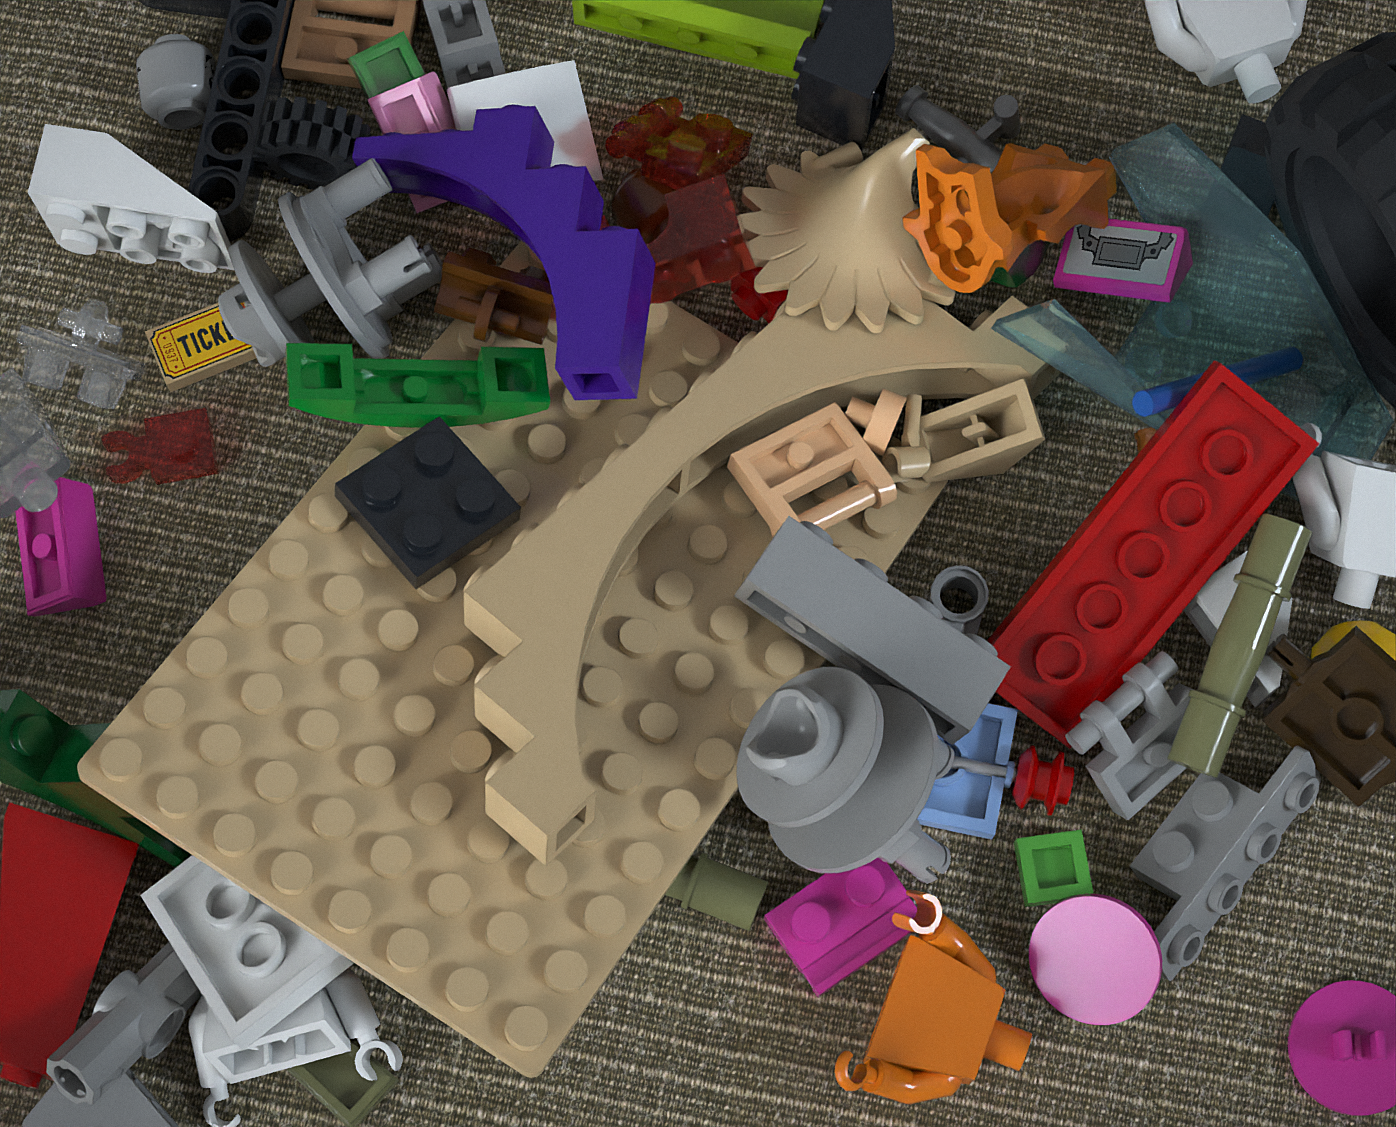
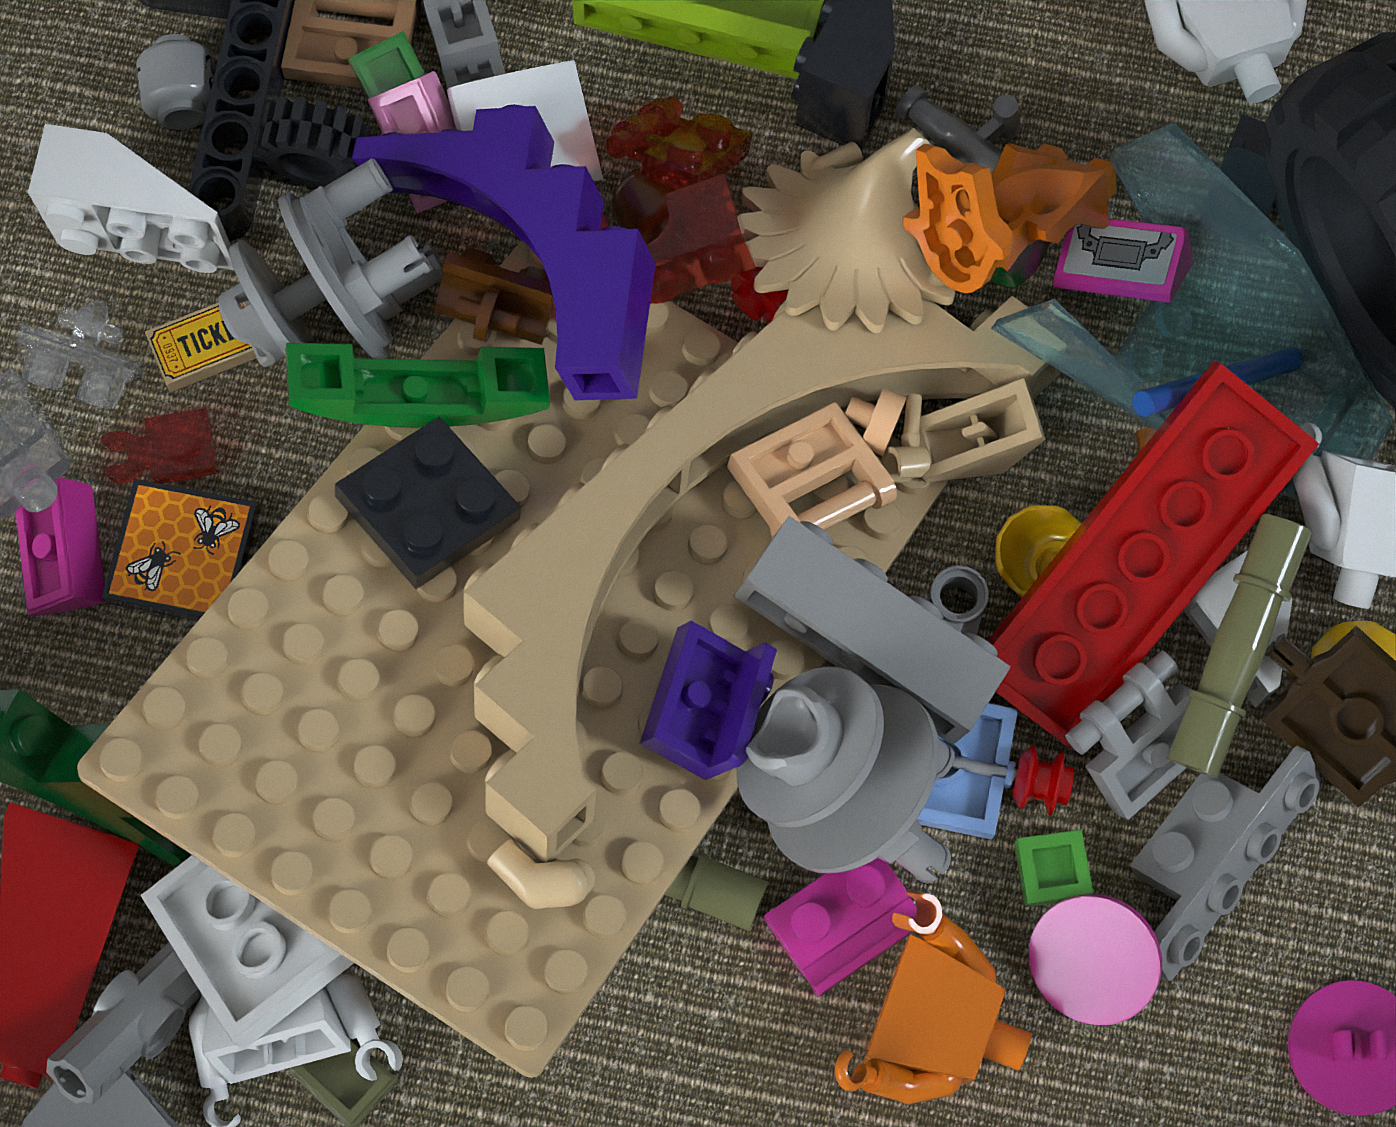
none -> tile [102,479,260,621]
none -> tan arm [487,839,595,909]
none -> dark purple bracket [639,620,777,780]
none -> yellow hair [995,505,1082,598]

